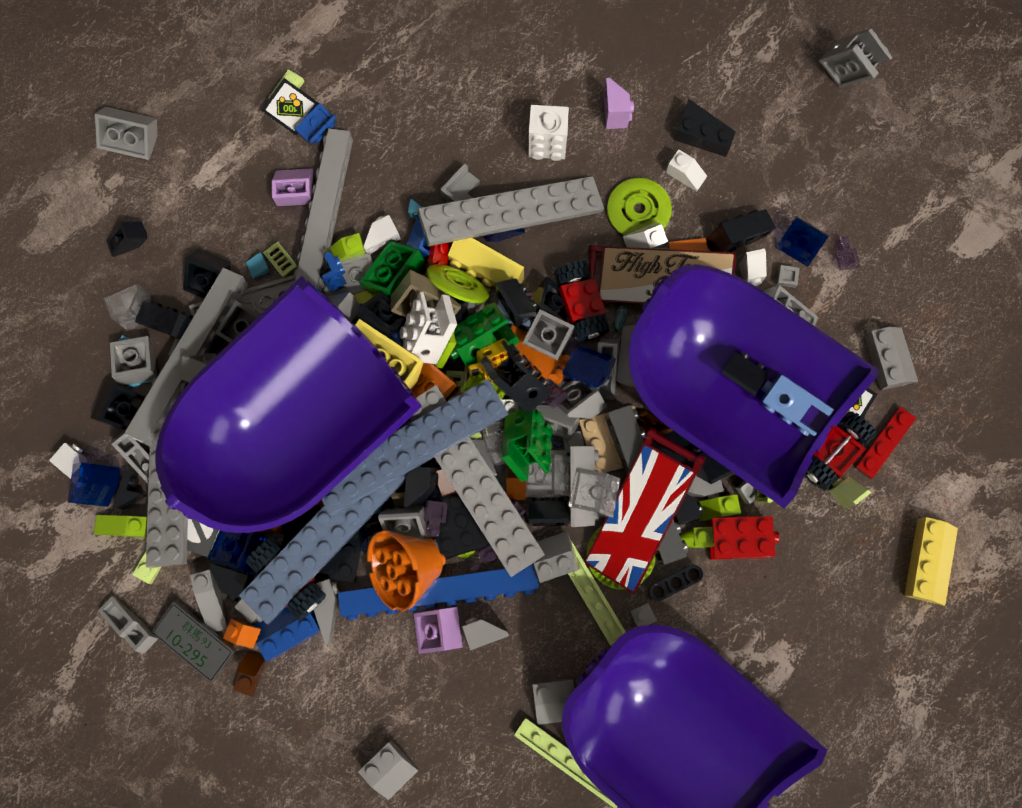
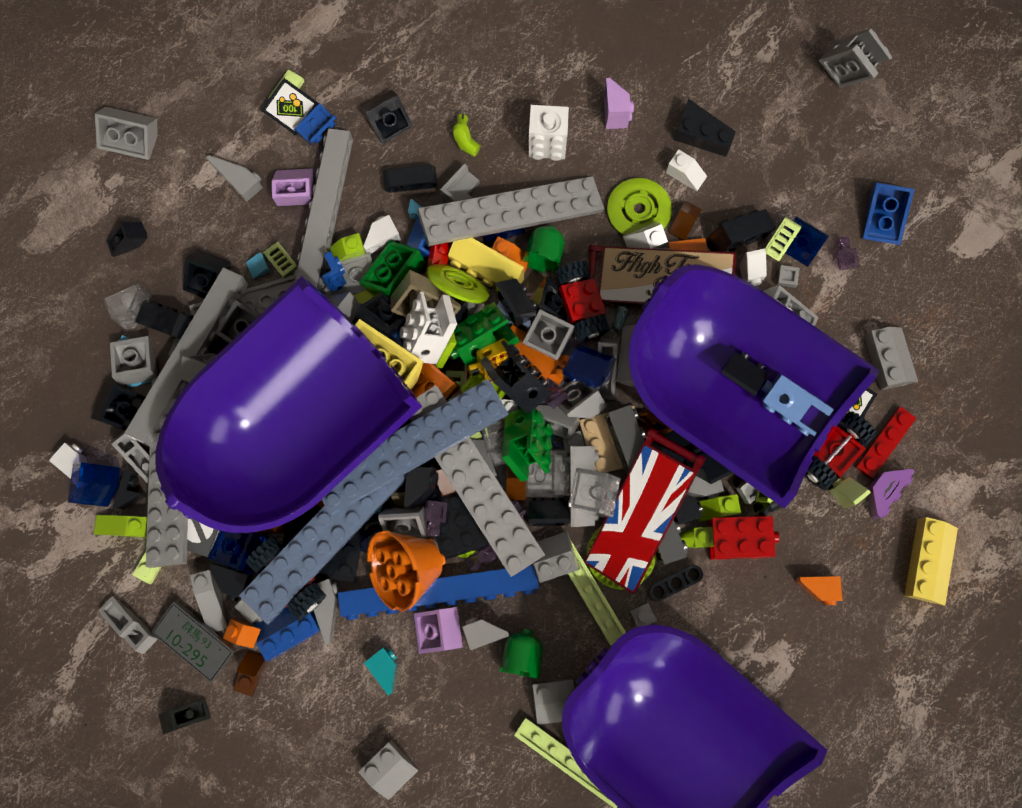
none -> pearl dark grey slope [158,699,211,734]
none -> light grey slope [206,155,263,202]
none -> black slope [361,90,413,144]
none -> teal slope [364,647,398,696]
none -> black beam [383,165,437,193]
none -> lime arm [452,114,481,157]
none -> orange slope [492,237,528,273]
none -> green cylinder [499,629,543,679]
none -> green cylinder [523,225,565,273]
none -> reddish brown slope [669,201,702,240]
none -> black bar [753,501,790,517]
none -> yellowish green slope [765,217,802,261]
none -> orange slope [795,576,842,605]
none -> blue slope [862,182,915,245]
none -> medium lavender slope [867,469,915,519]

